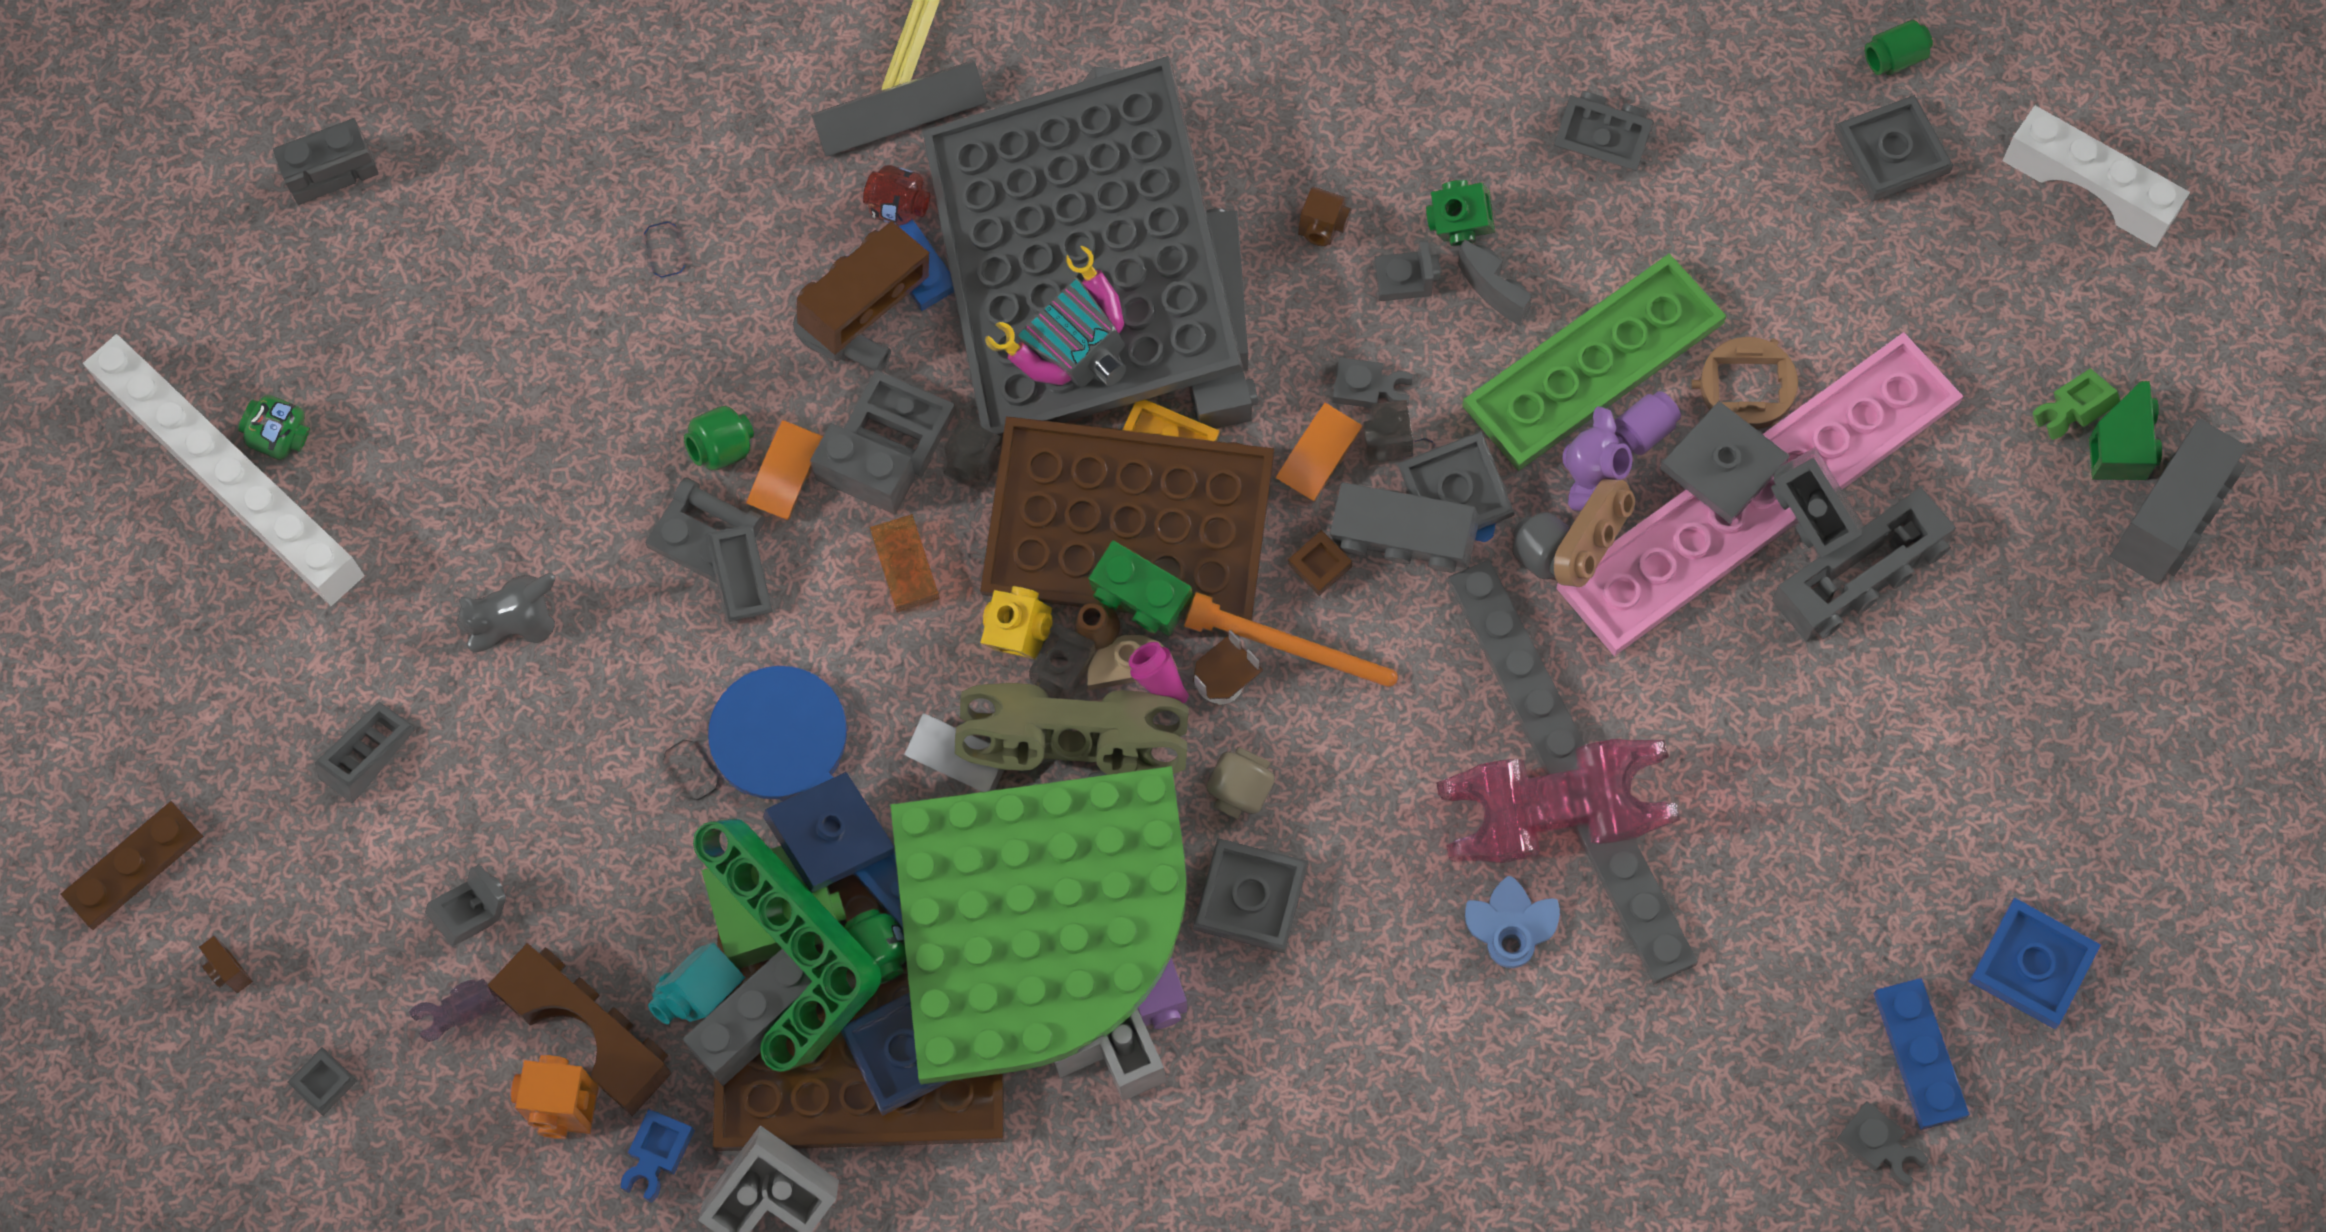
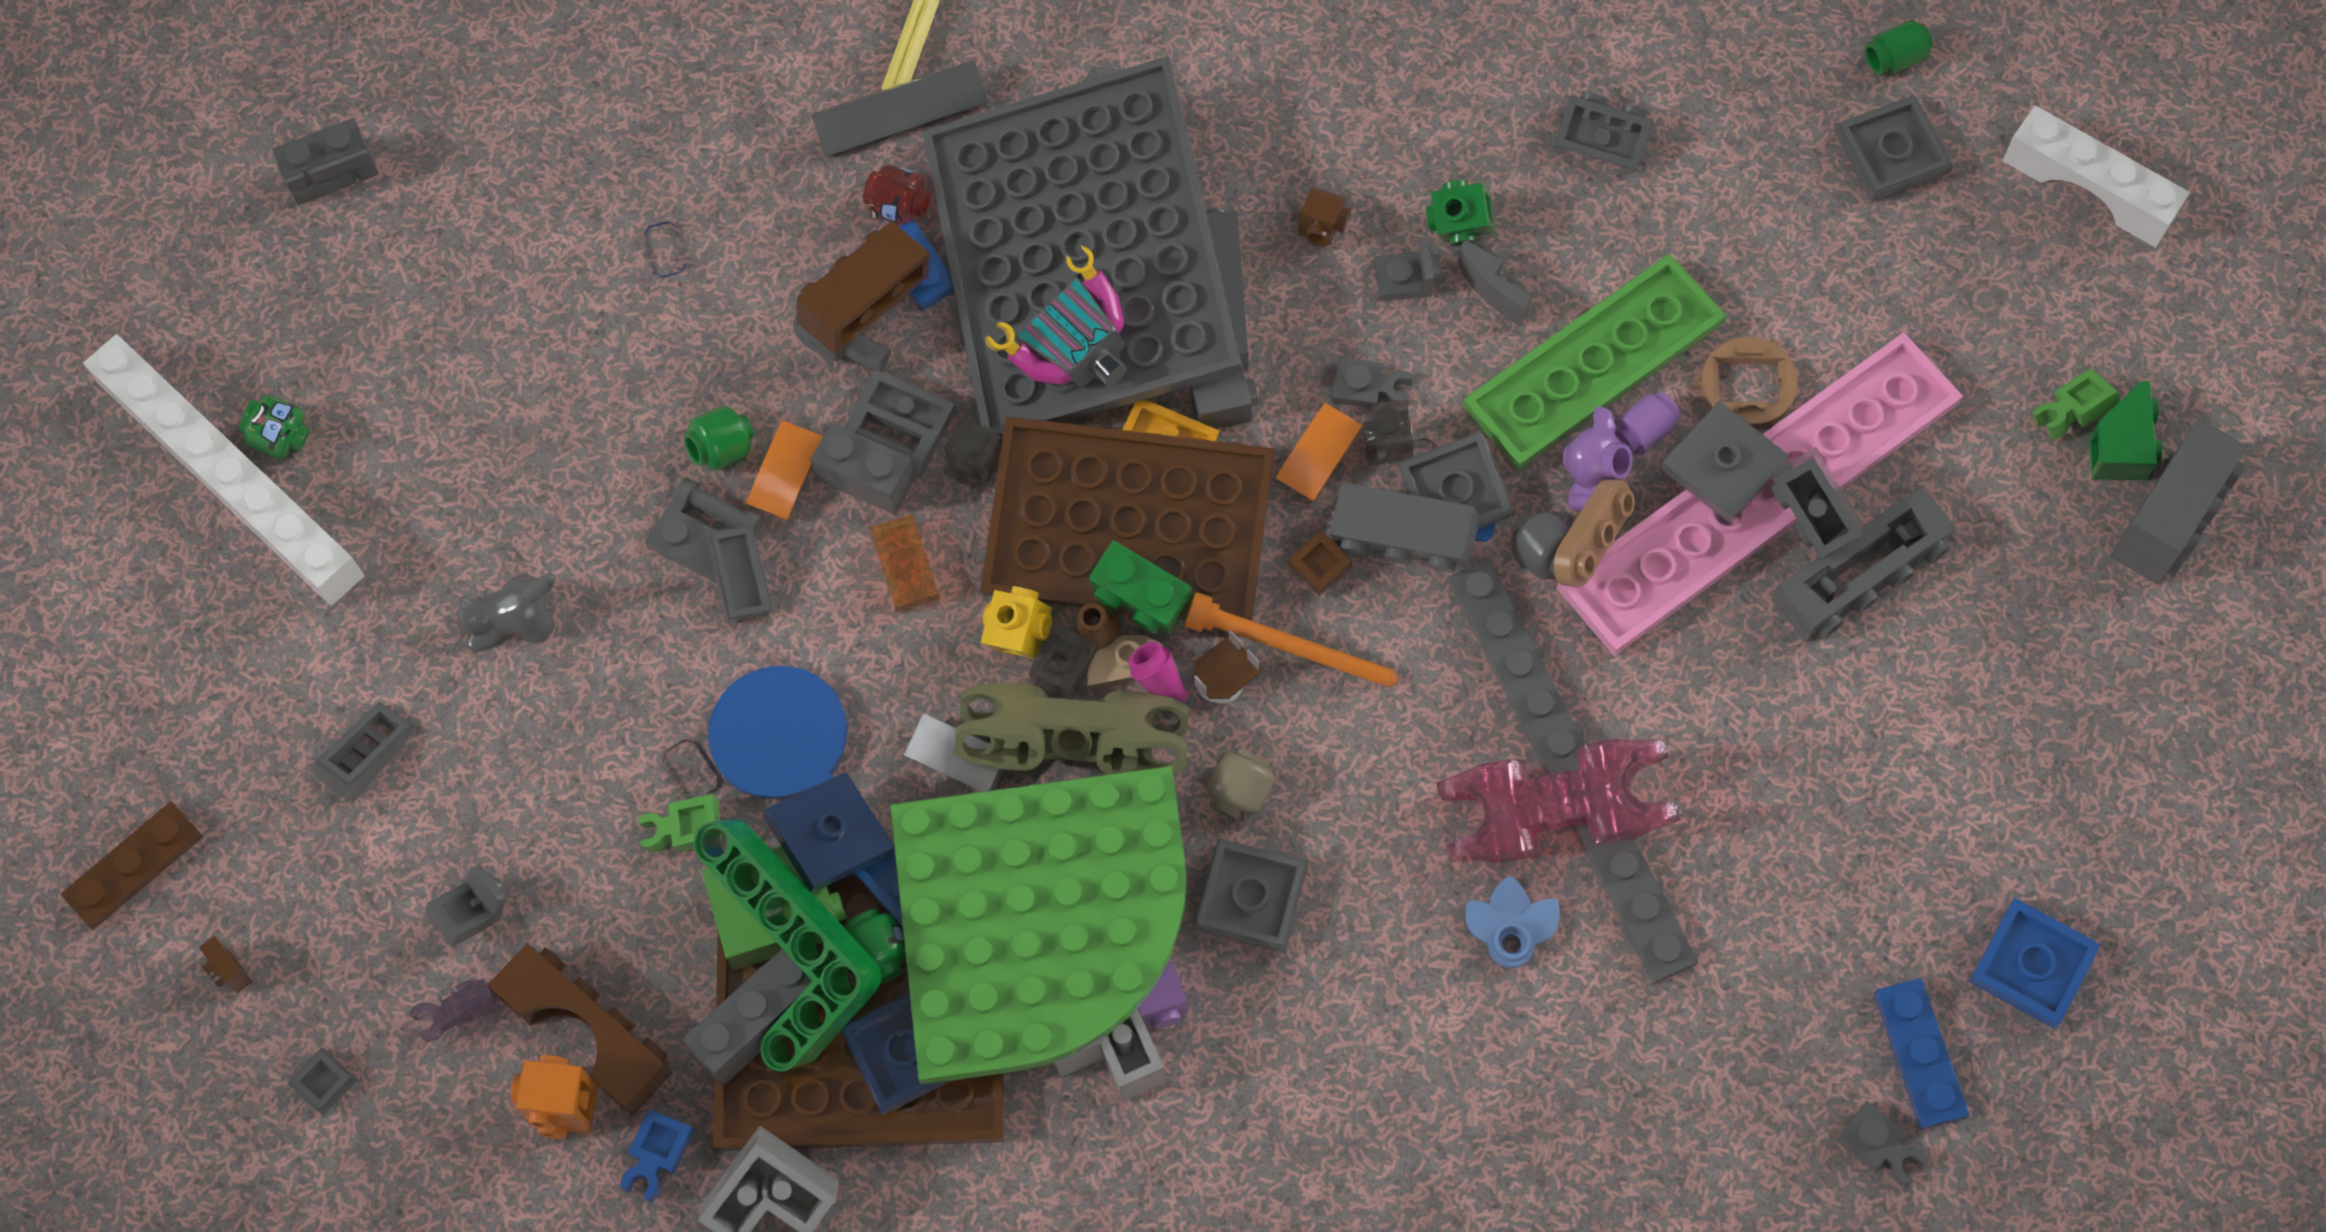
teal brick [648,942,745,1024] -> none
none -> bright green plate [638,794,723,852]

